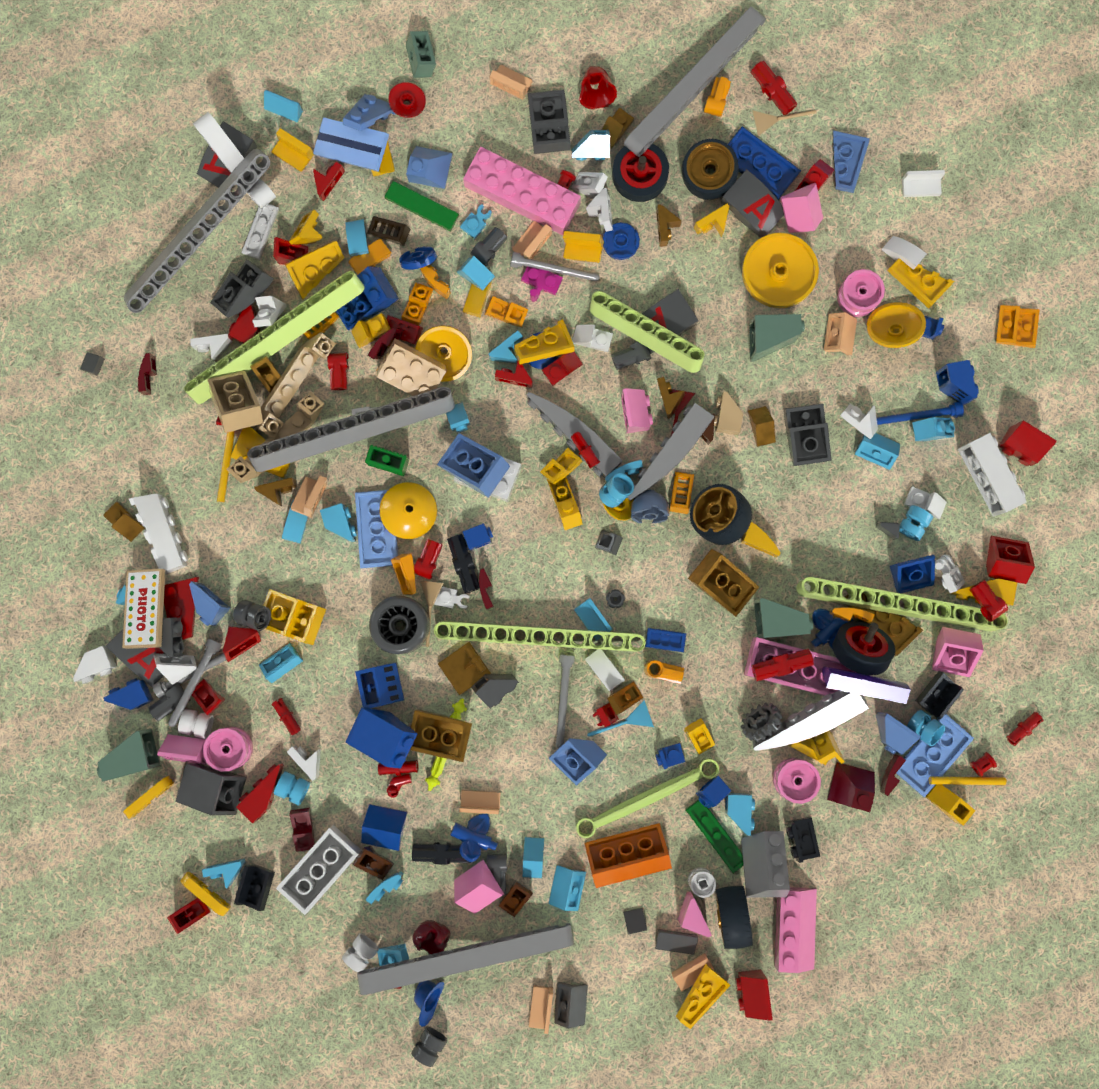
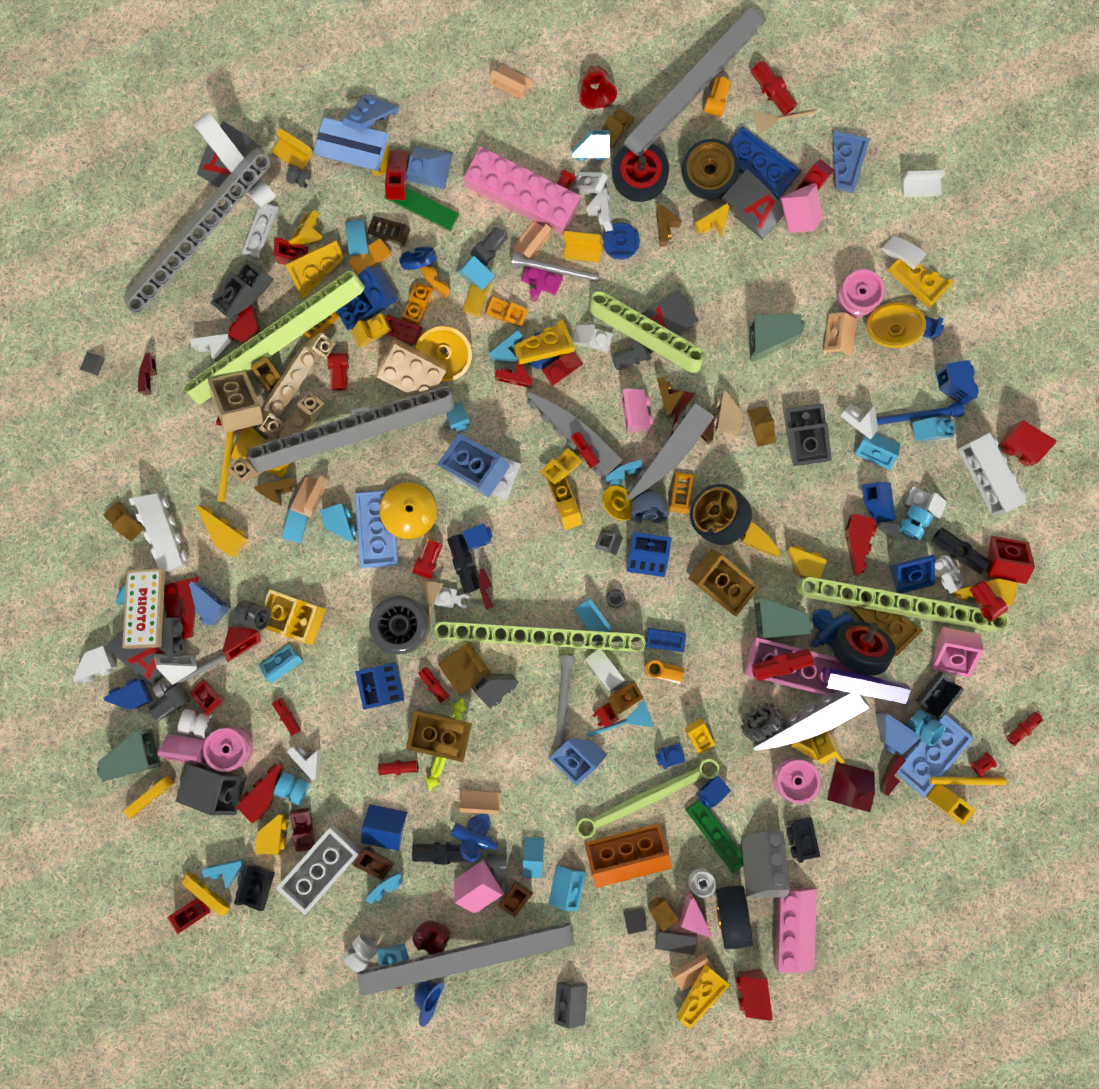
light grey piece [168,639,222,727] -> none
white slope [252,296,287,327] -> none
medium azure slope [264,90,303,122] -> none
red slope [313,162,345,201] -> none
blue slope [346,707,417,769] -> none
green brick [365,444,409,476] -> none
dark red slope [367,328,404,359] -> none
red arm [387,774,412,798] -> none
red dish [388,82,426,118] -> none
light orange slope [391,553,416,595] -> none
sand green brick [406,31,436,78] -> none
dark grey wheel [411,1027,448,1067] -> none
medium azure plate [460,204,492,239] -> none
dark grey slope [527,90,571,154] -> none
light nougat panel [529,985,553,1034] -> none
medium azure wheel [599,473,634,508] -> none
medium azure slope [725,793,755,836] -> none
yellow dish [742,233,819,308] -> none
light orange slope [829,608,875,623] -> none
light orange slope [996,305,1040,348] -> none
none -> yellow slope [196,505,248,558]
none -> yellow slope [255,812,289,855]
none -> dark grey wheel [286,164,311,189]
none -> red slope [385,150,409,200]
none -> red axle [418,667,450,704]
none -> blue slope [627,532,672,577]
none -> pearl gold brick [648,897,679,931]
none -> yellow slope [786,545,827,578]
none -> red slope [845,513,877,576]
none -> blue slope [862,482,896,523]
none -> black piece [932,527,990,574]

